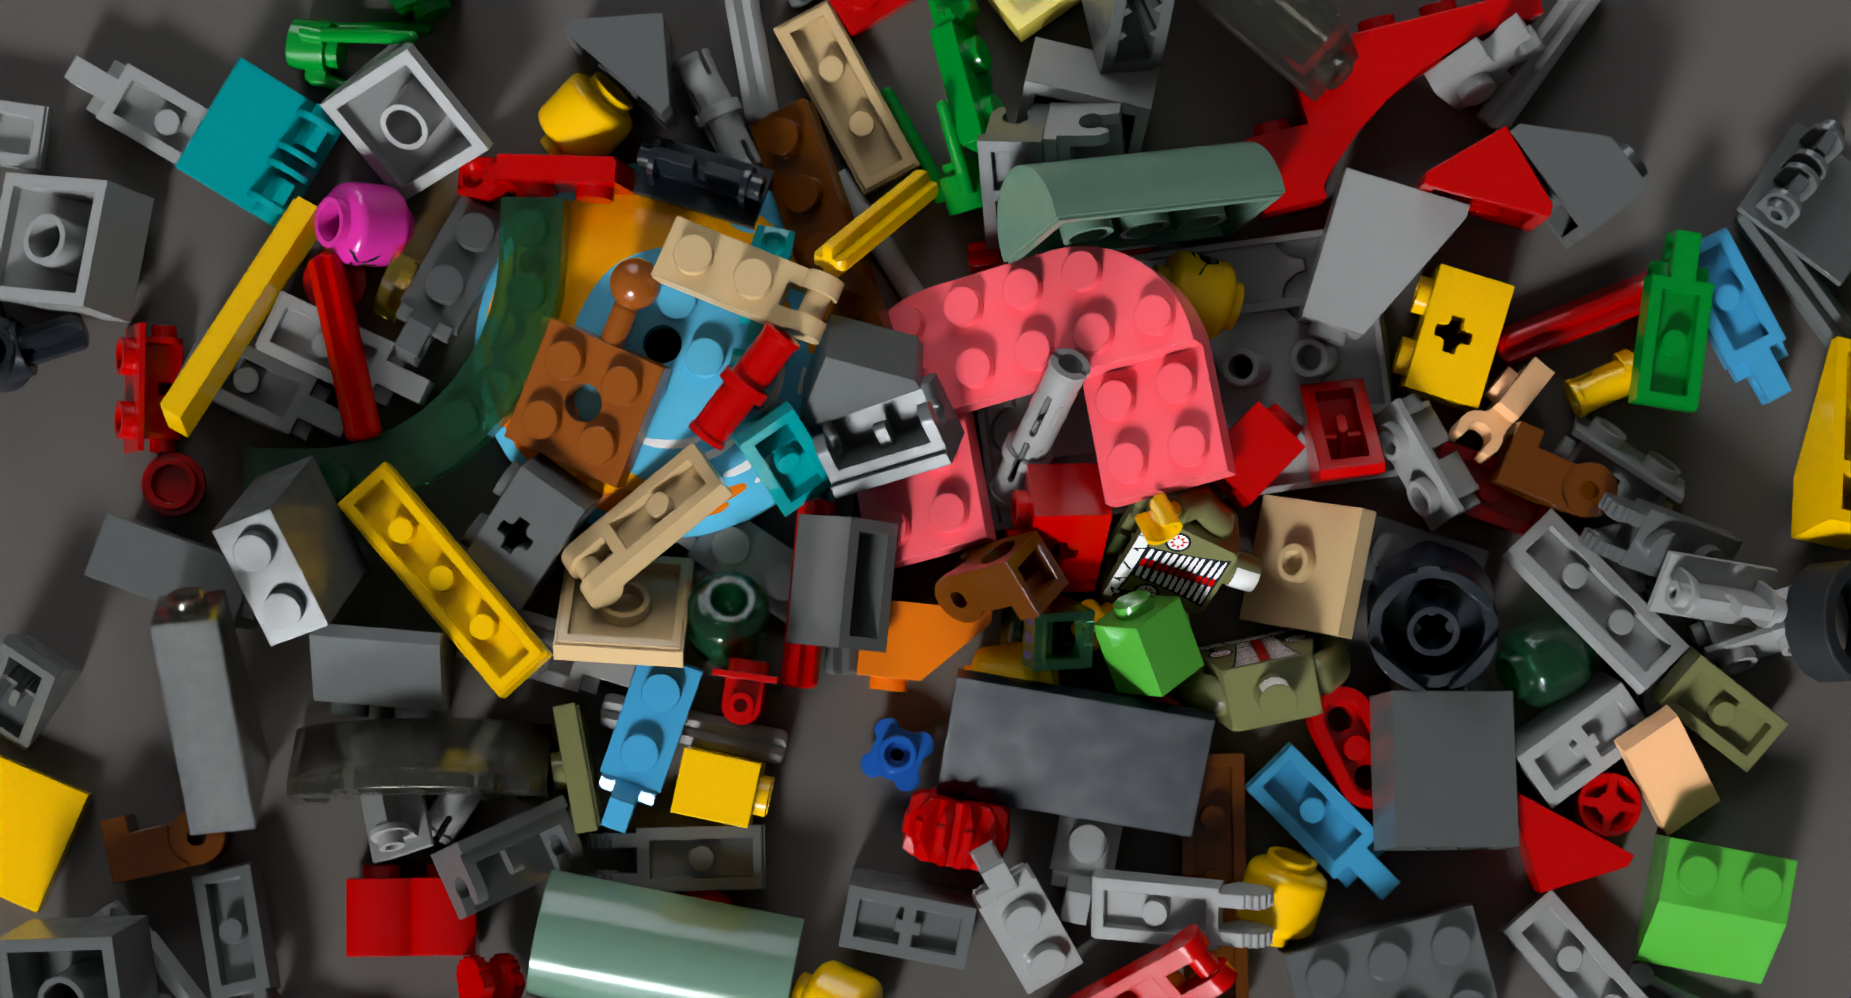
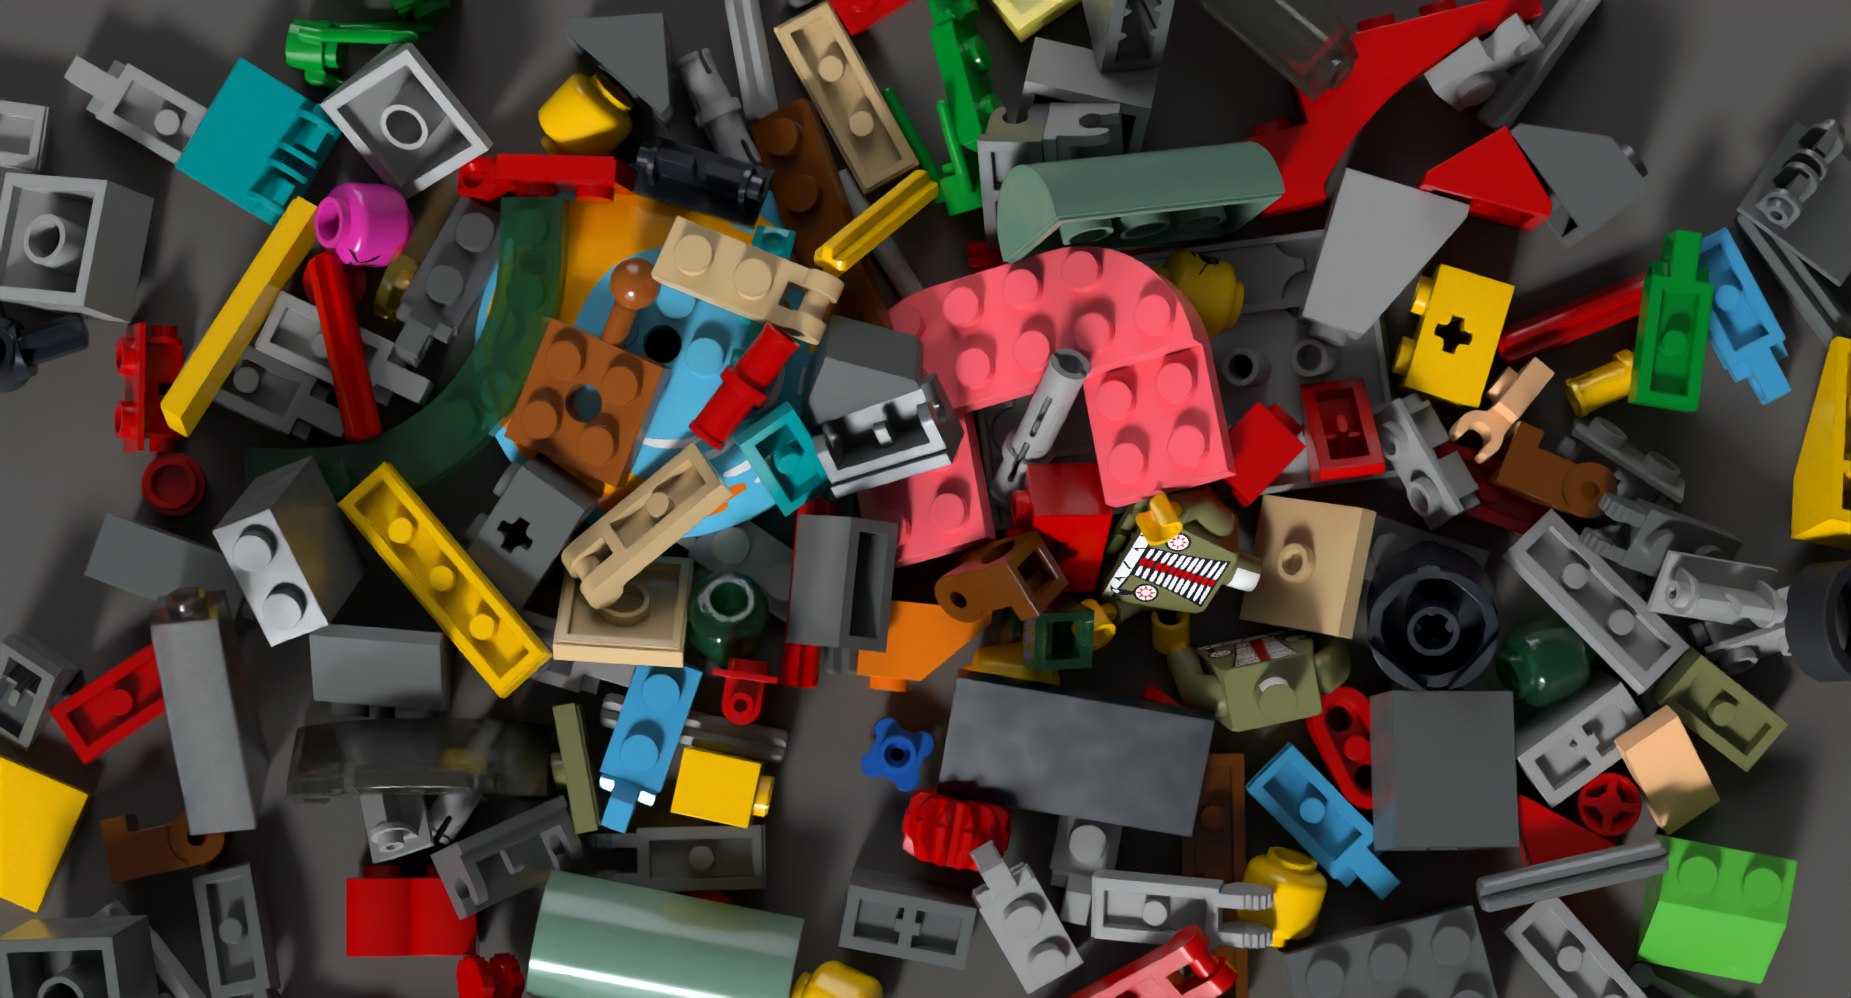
bright green brick [1092,590,1204,697] -> none
none -> red hinge [49,618,235,764]
none -> dark grey axle [1476,838,1669,912]

